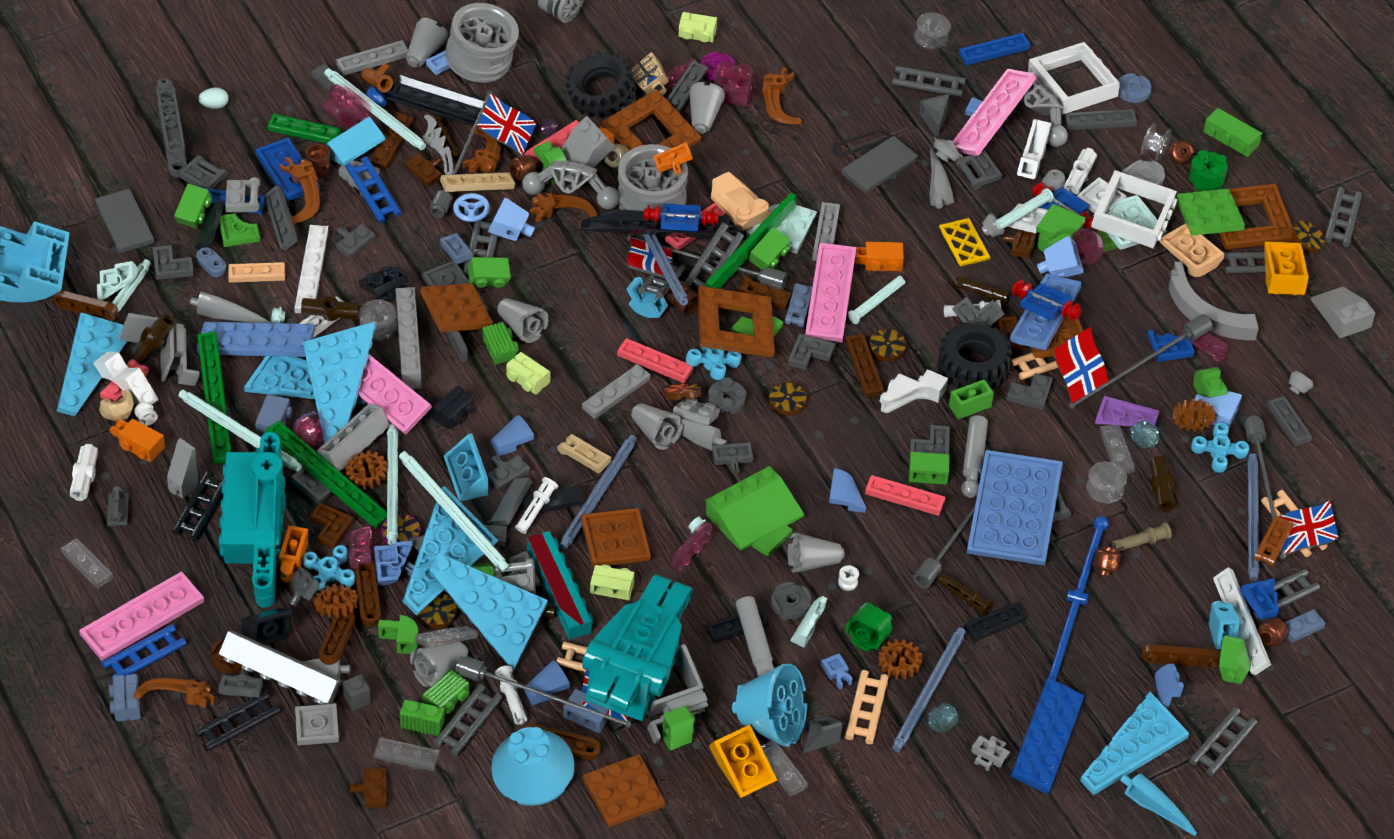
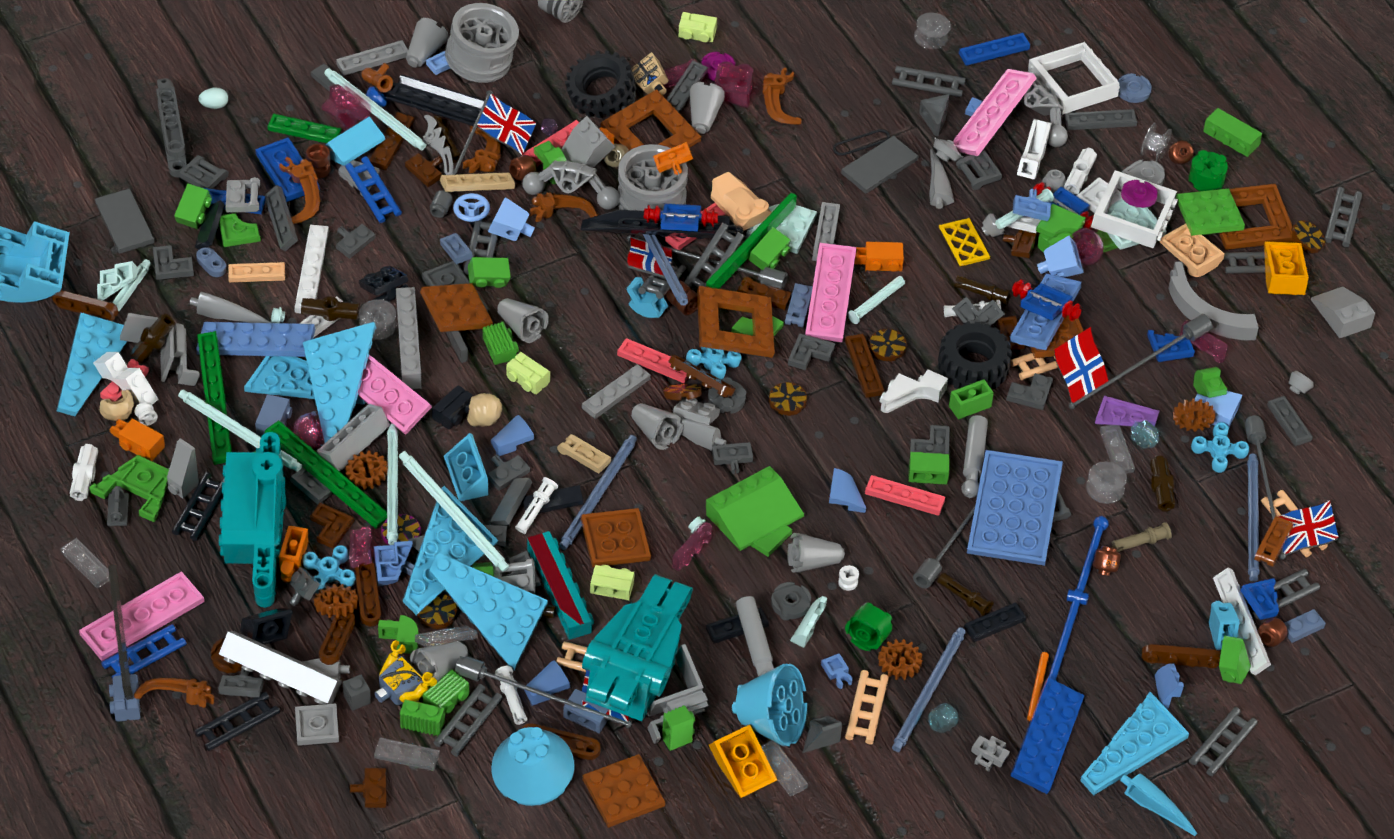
none -> bright green wing [89,455,169,522]
none -> clear smoke tile [108,564,134,700]
none -> torso [375,640,437,705]
none -> tan hair [467,393,502,427]
none -> reddish brown plate [668,354,736,398]
none -> medium blue plate [1013,189,1051,221]
none -> orange bar [1027,652,1049,721]
none -> magenta tile [1121,180,1158,208]

